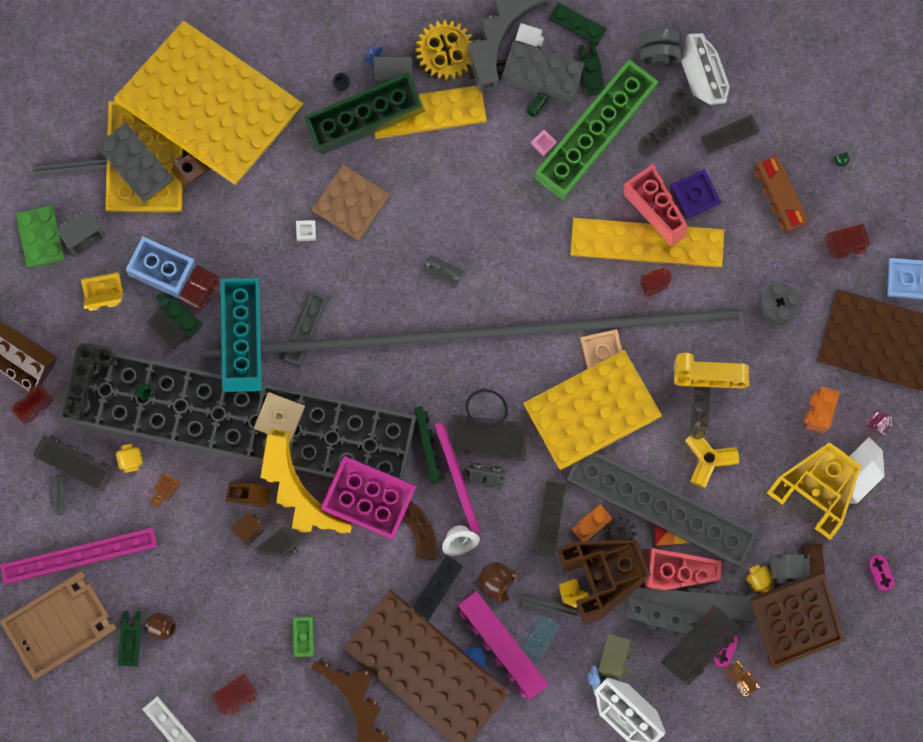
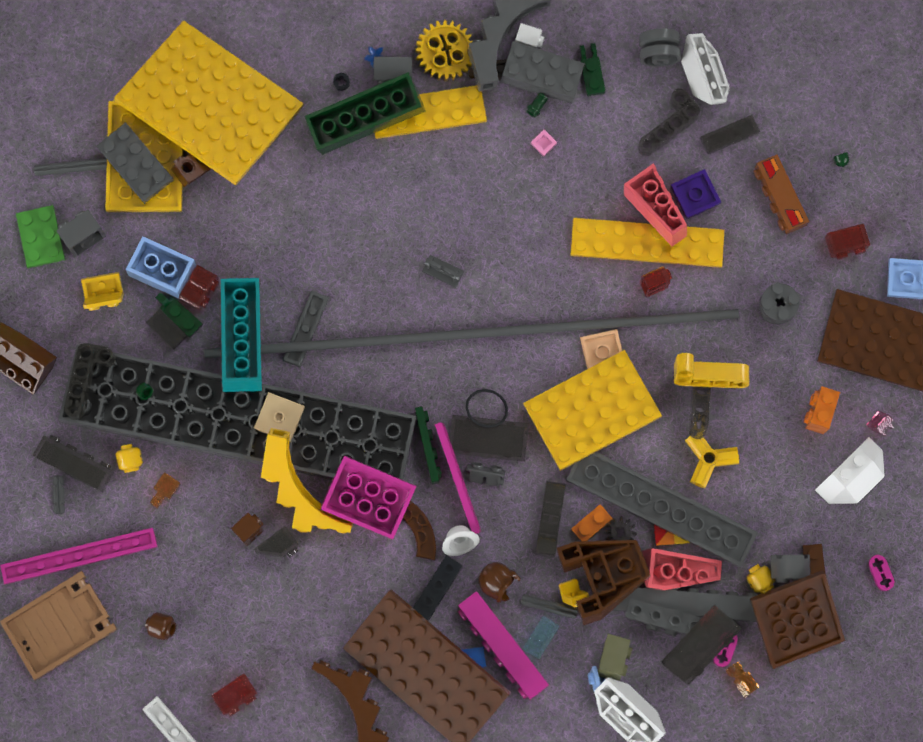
clear red brick [11,385,54,424] -> none
dark green hinge [118,611,141,667] -> none
reddish brown slope [225,483,271,508] -> none
bright green plate [293,617,314,657] -> none
white plate [296,220,316,241] -> none
medium nougat plate [312,164,390,241] -> none
bright green brick [534,60,658,201] -> none
dark green plate [549,2,607,46] -> none
yellow wedge [767,442,861,540] -> none

